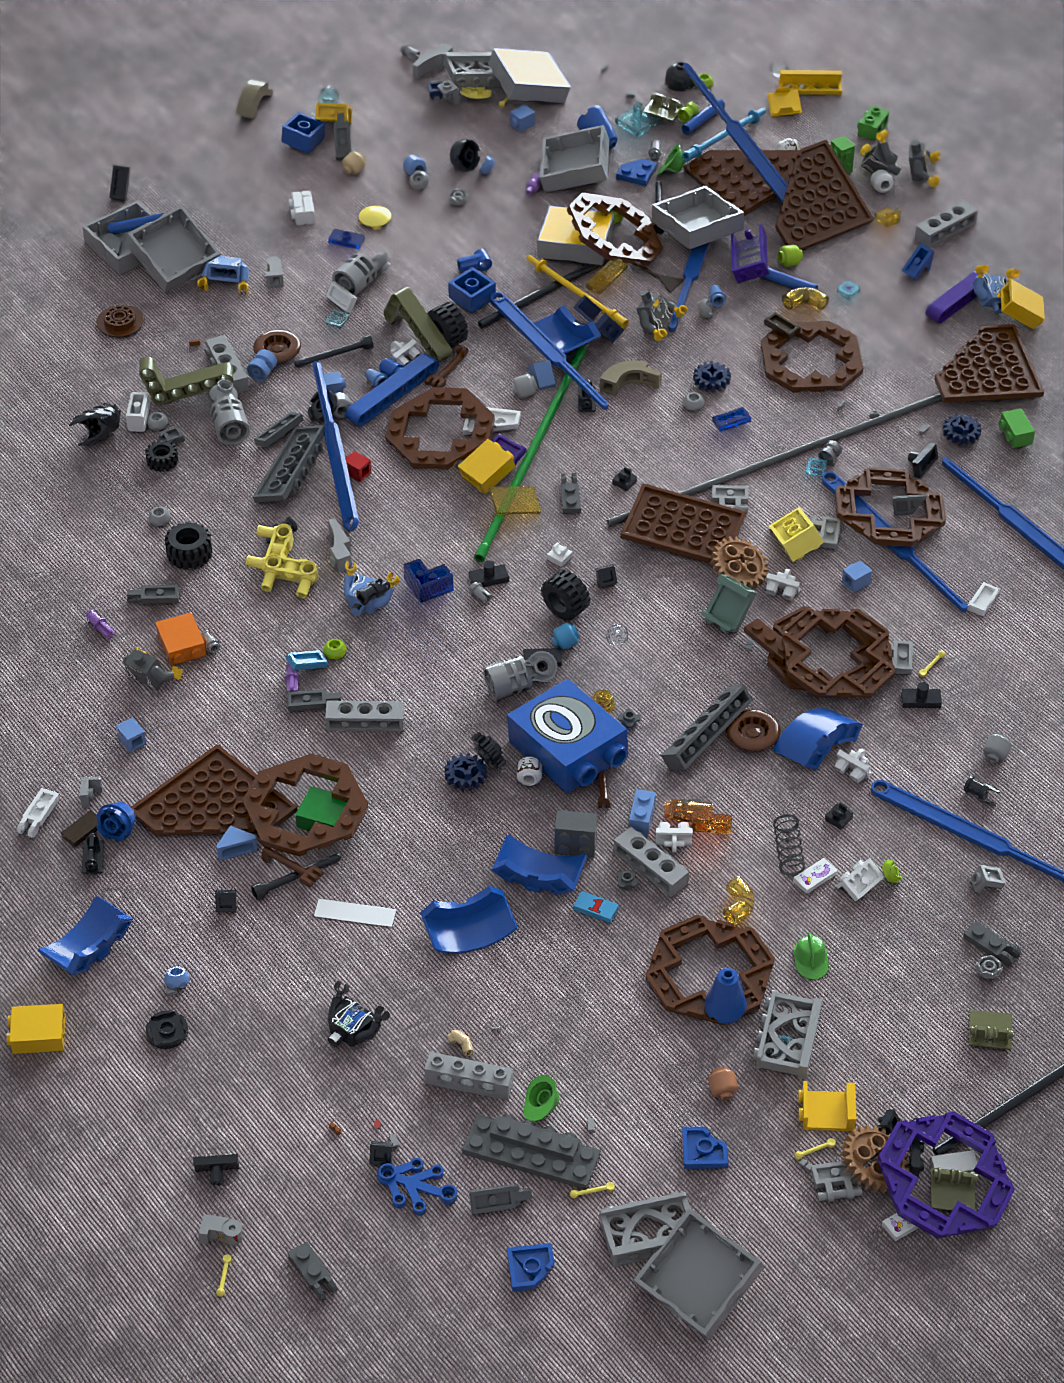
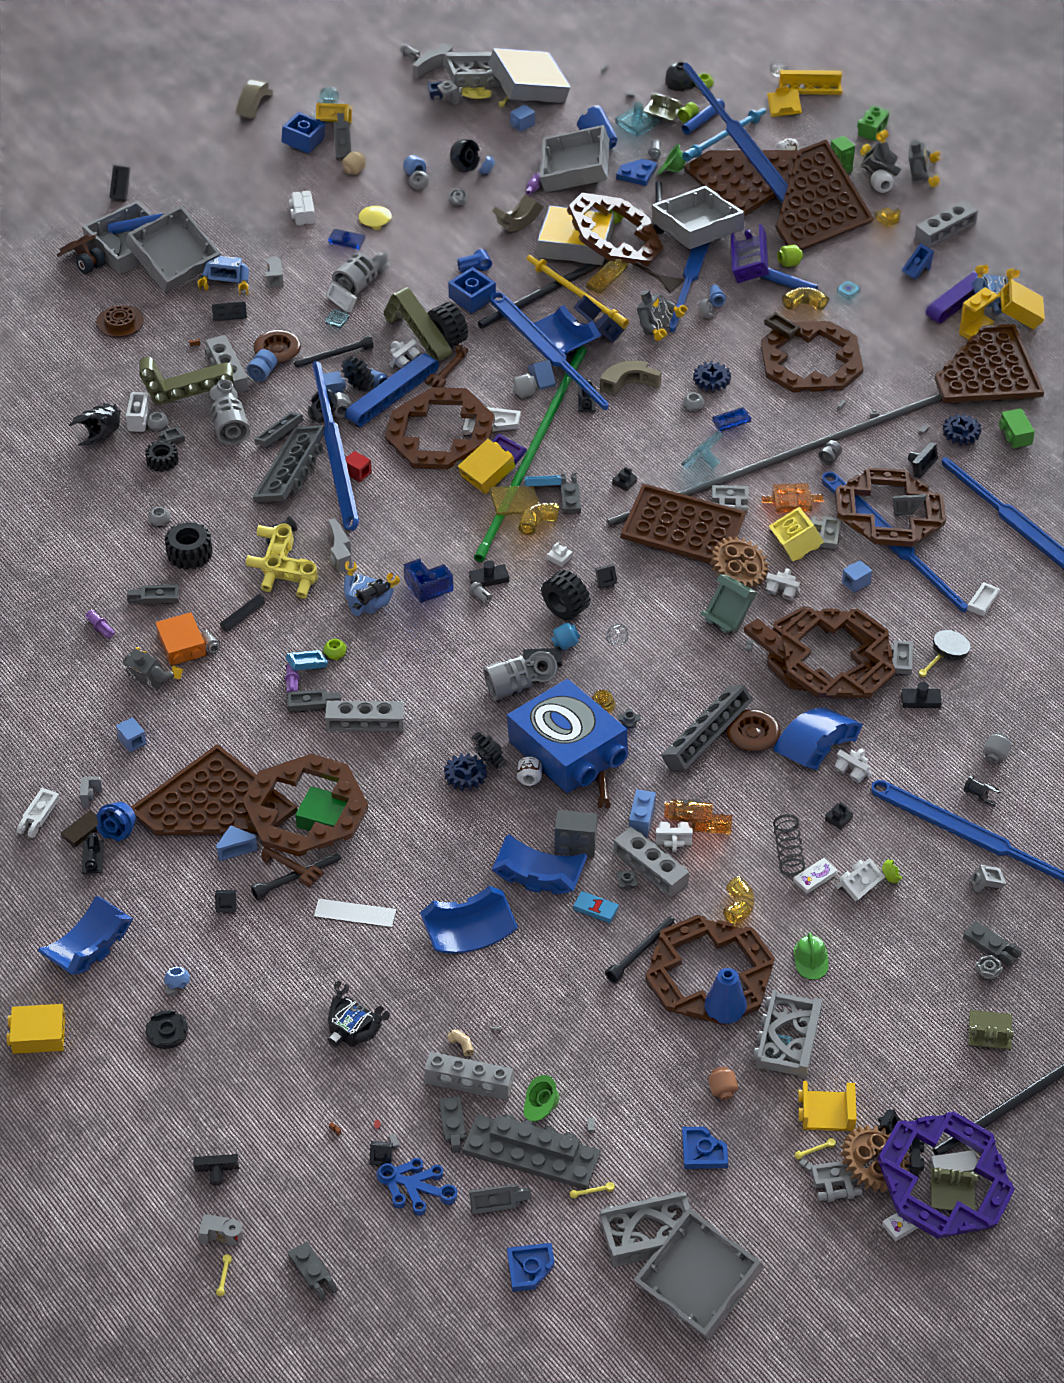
blue brick [379,358,403,377] -> none
clear light blue tile [806,457,827,477] -> none
none -> plate [56,234,106,274]
none -> black hinge [212,301,247,321]
none -> black axle [220,594,265,632]
none -> black gear [341,356,375,391]
none -> dark grey hinge [439,1096,465,1153]
none -> dark tan arch [492,194,544,232]
none -> clear yellow cylinder [518,503,559,535]
none -> dark azure tile [525,475,561,486]
none -> black piece [605,916,675,983]
none -> clear light blue tile [681,430,723,469]
none -> clear orange plate [761,483,823,513]
none -> tile [933,630,971,660]
none -> yellow panel [959,287,998,340]

